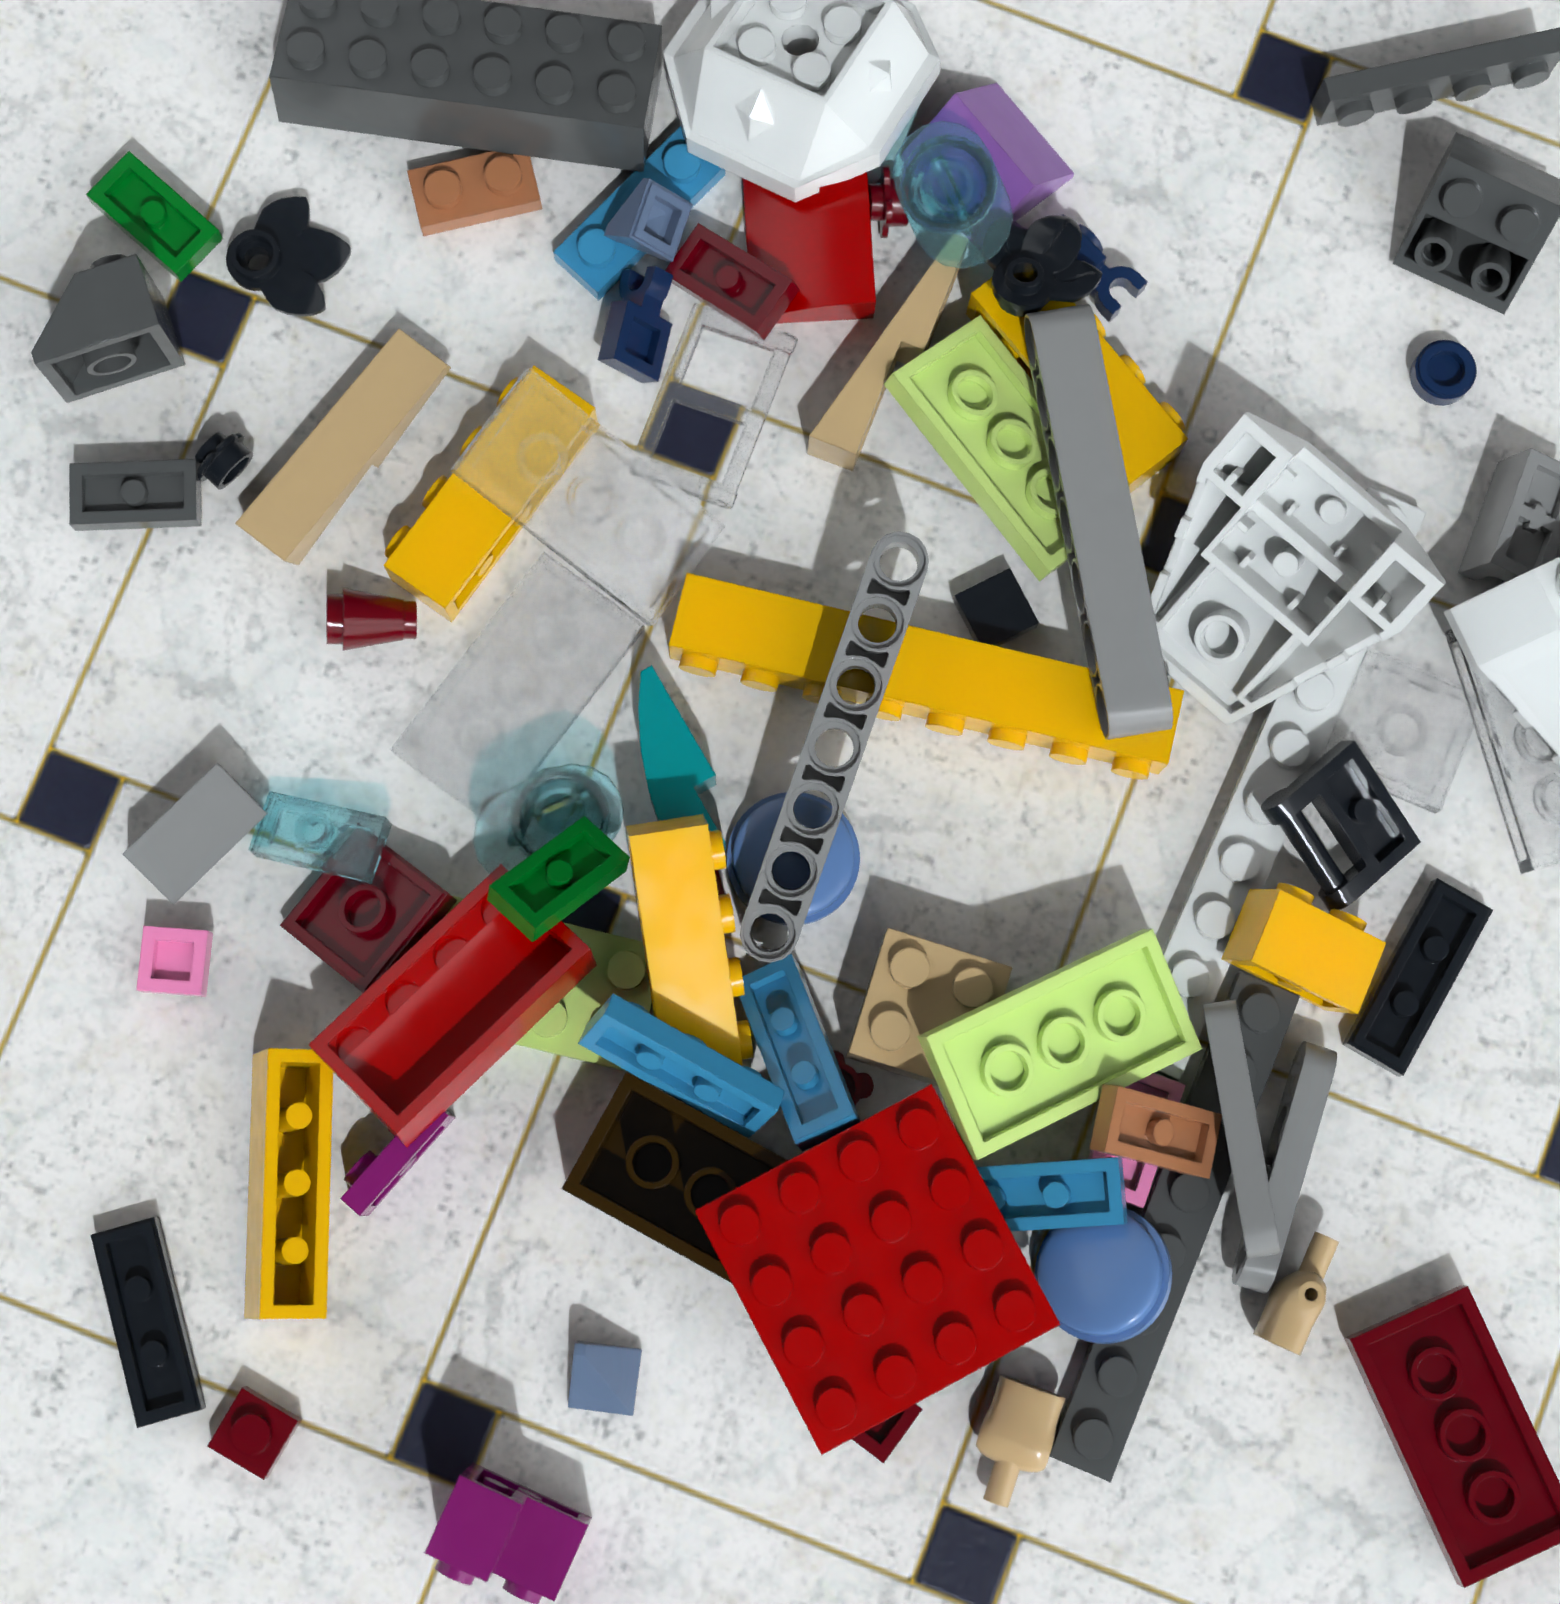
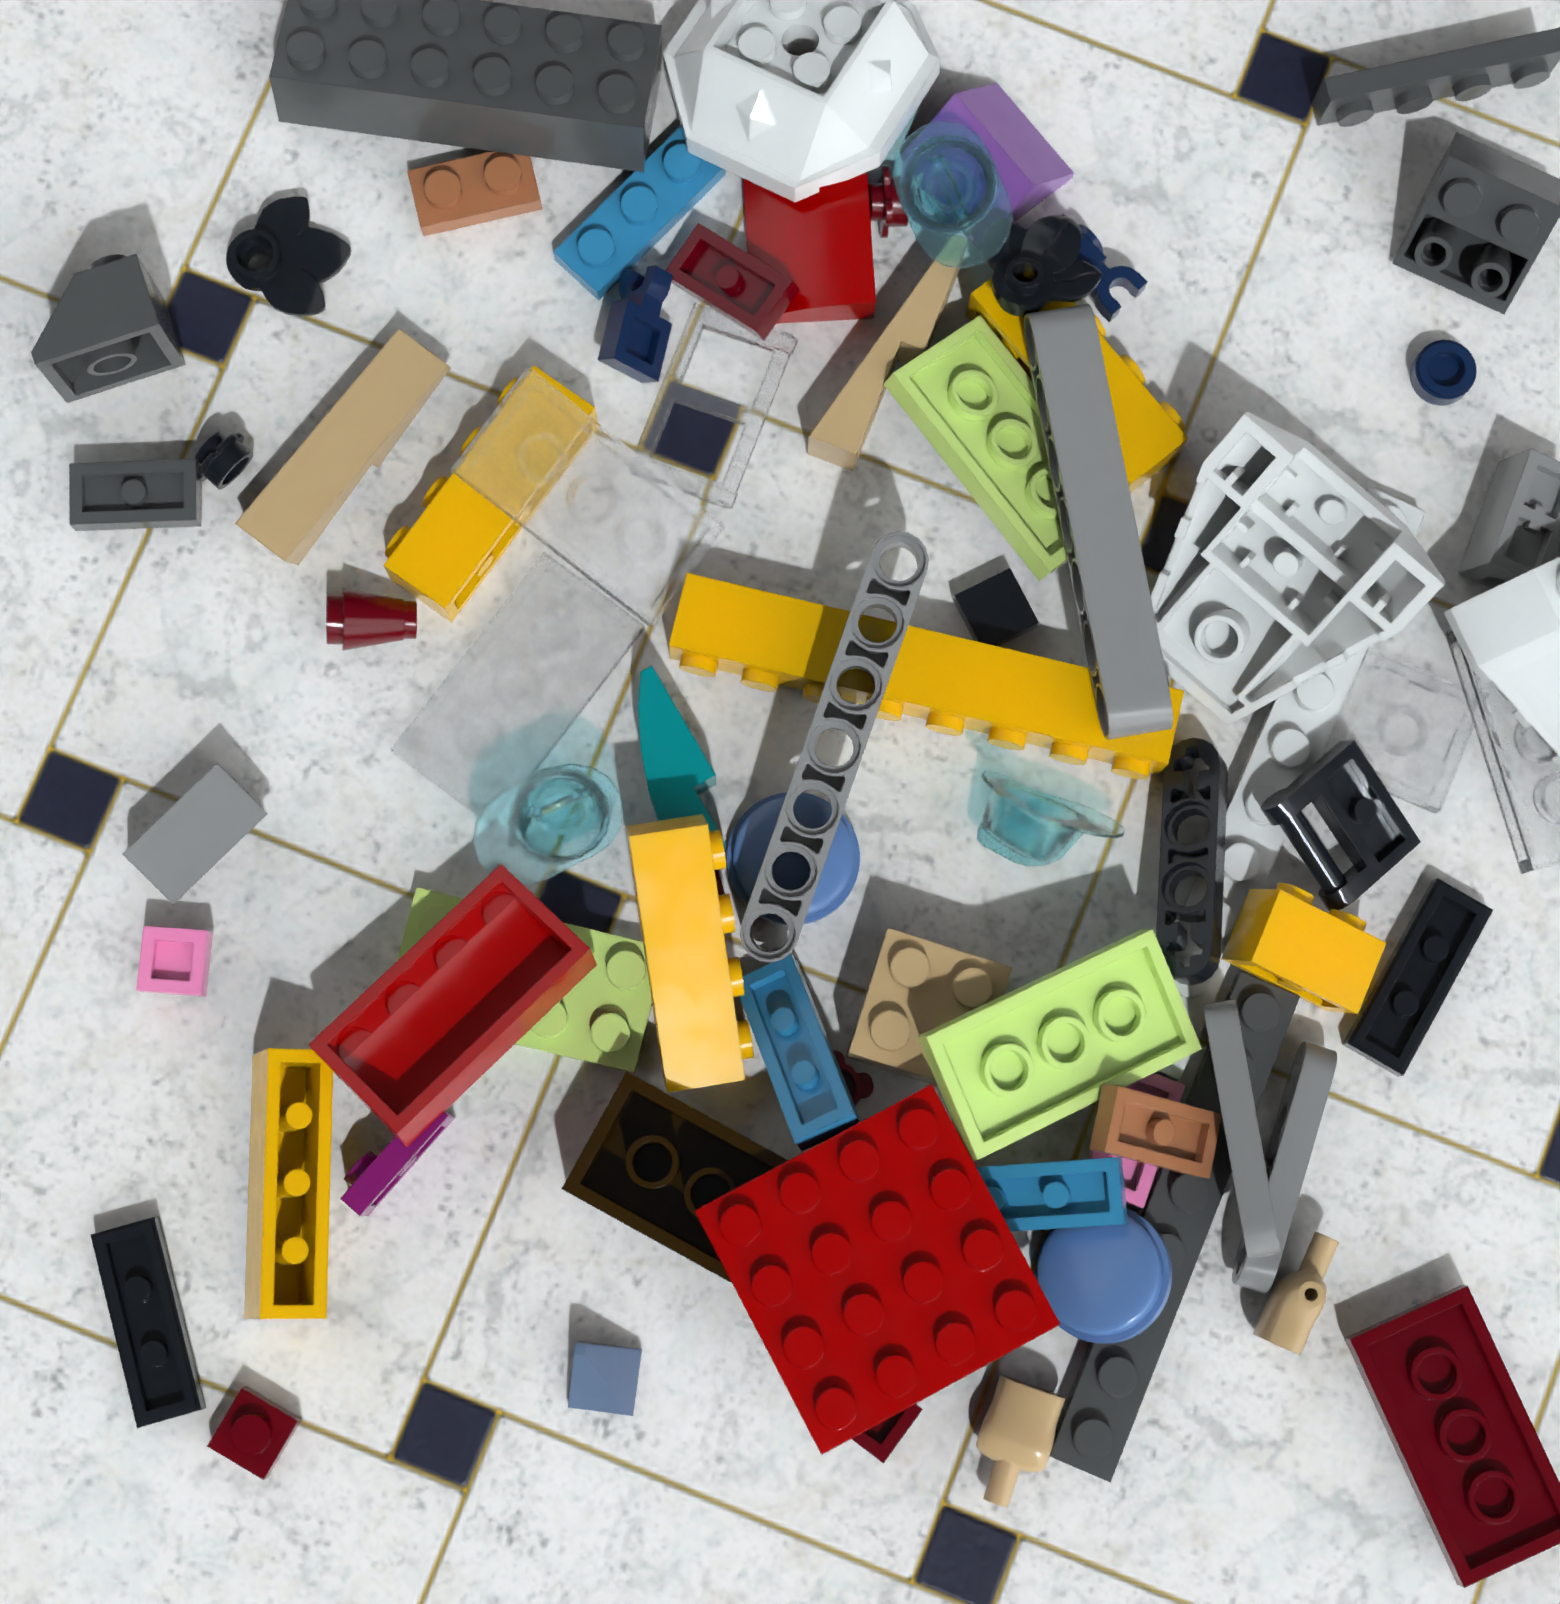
green plate [86,151,223,282] -> none
clear light blue plate [248,791,392,884] -> none
dark red tile [280,826,457,993] -> none
magenta brick [424,1463,592,1604] -> none
green plate [487,815,630,942] -> none
dark azure plate [578,994,785,1138] -> none
sand blue slope [604,178,693,262] -> none
none -> clear light blue piece [977,770,1125,867]
none -> black beam [1156,738,1228,985]

